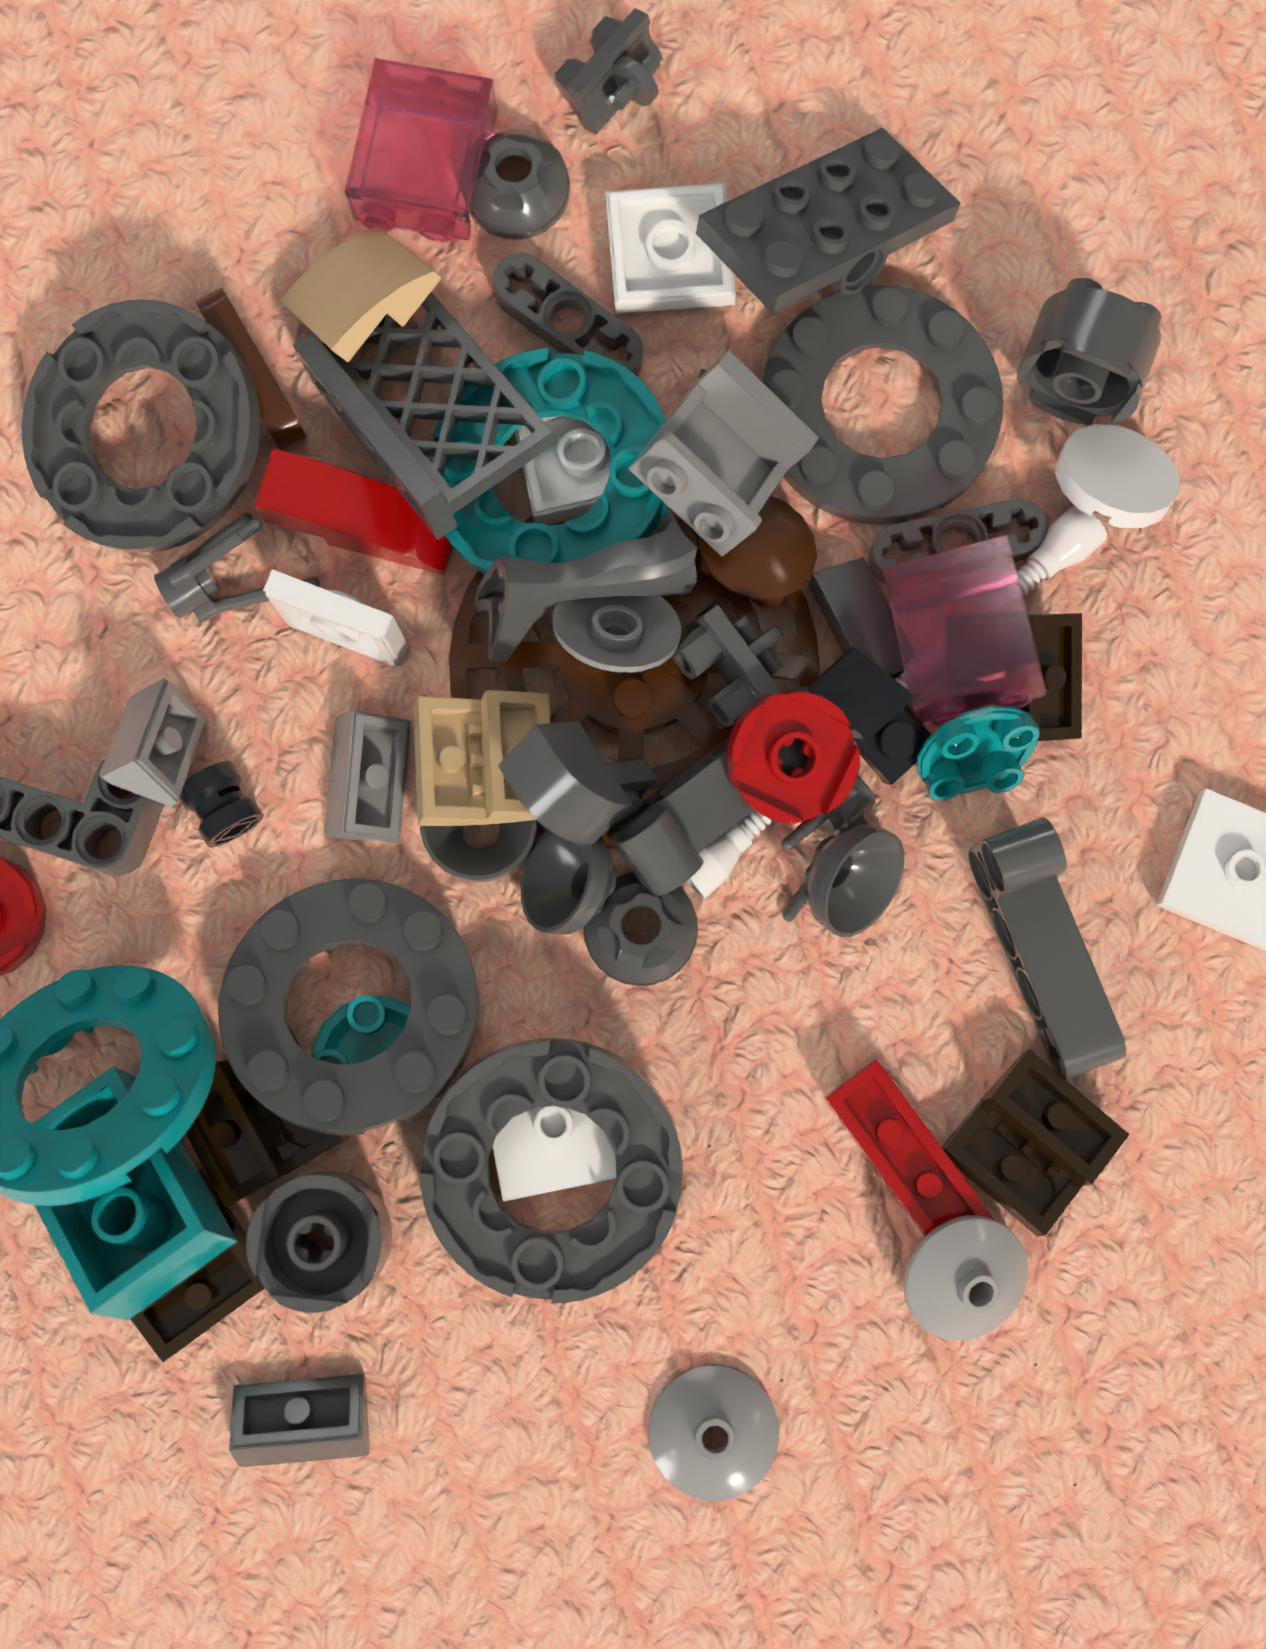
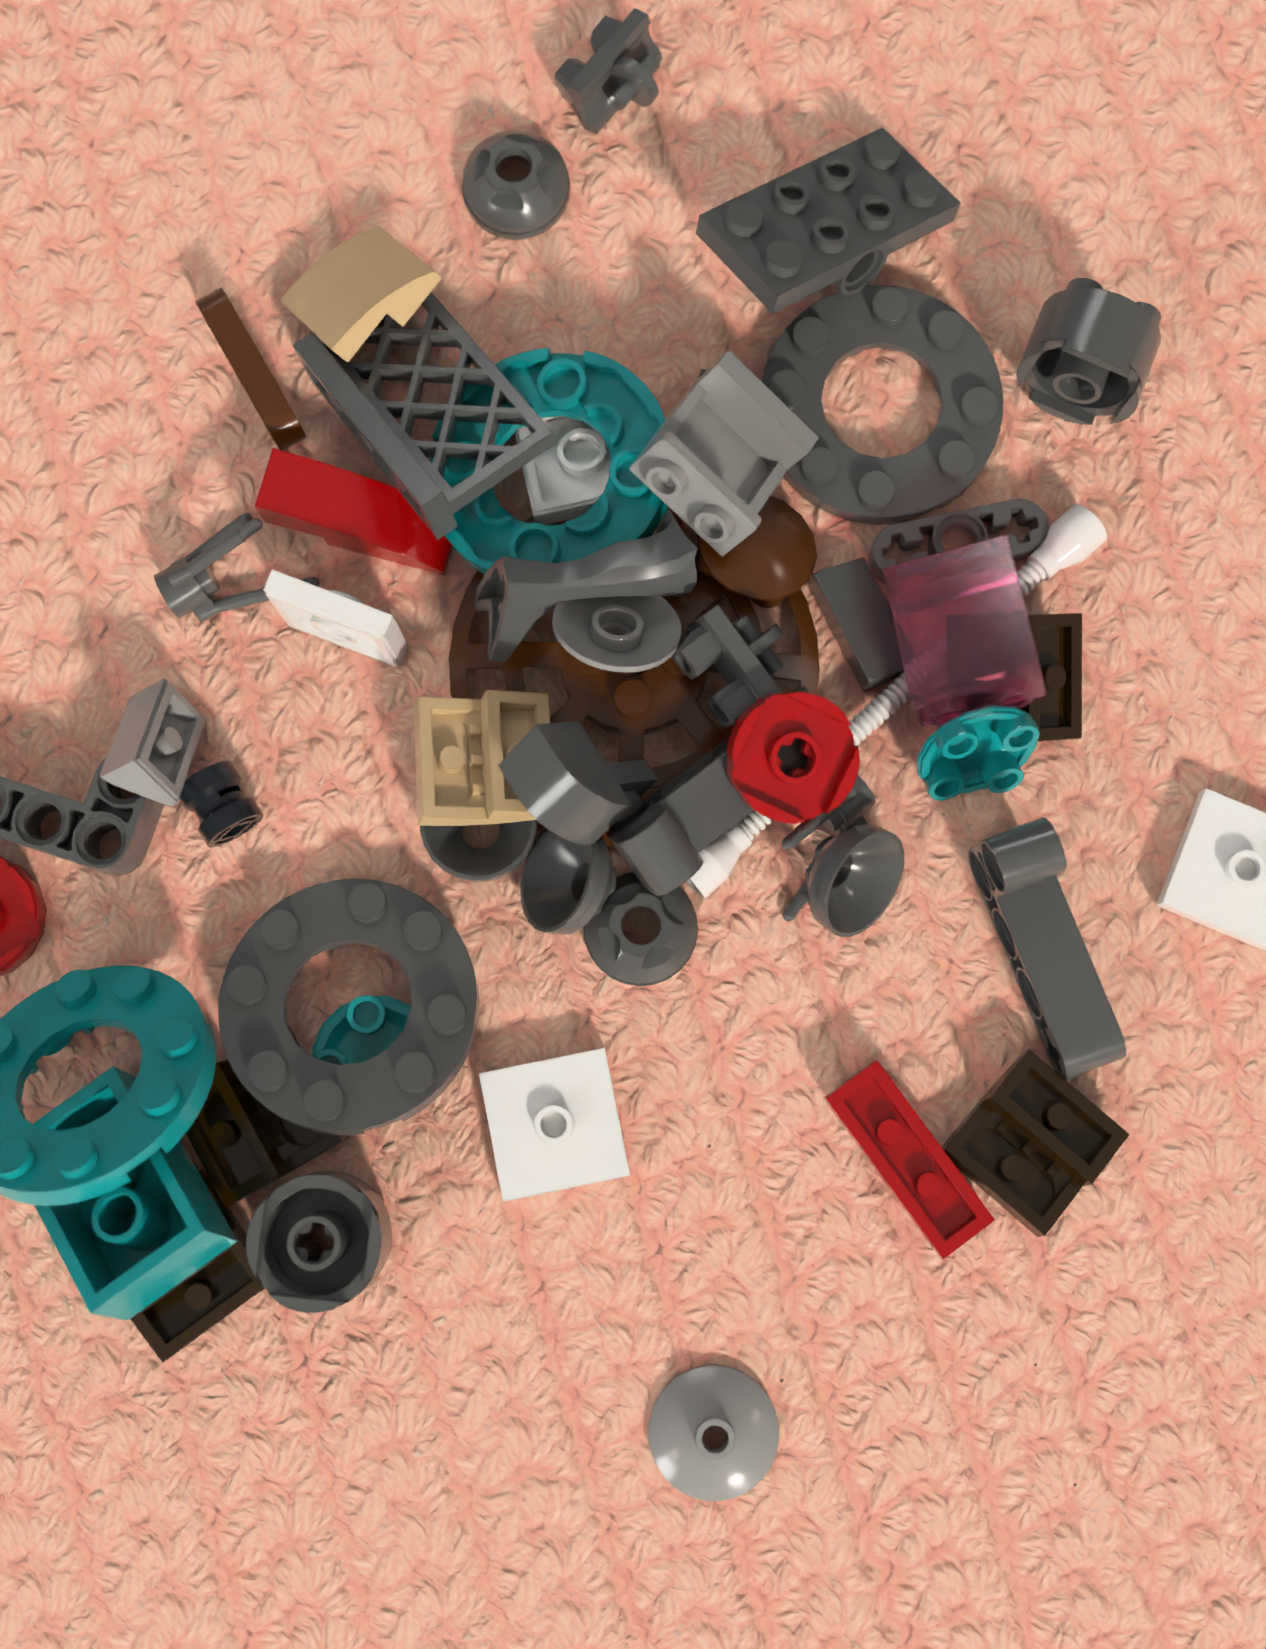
dark grey plate [22,299,261,553] -> none
dark grey slope [229,1374,369,1467] -> none
light grey slope [325,710,410,843] -> none
clear pink panel [345,58,498,242] -> none
dark grey plate [420,1038,683,1304] -> none
dark grey beam [493,253,643,376] -> none
white plate [606,183,736,314] -> none
black slope [807,647,931,785] -> none
light grey dish [904,1215,1028,1341] -> none
white tile [1055,424,1180,528] -> none

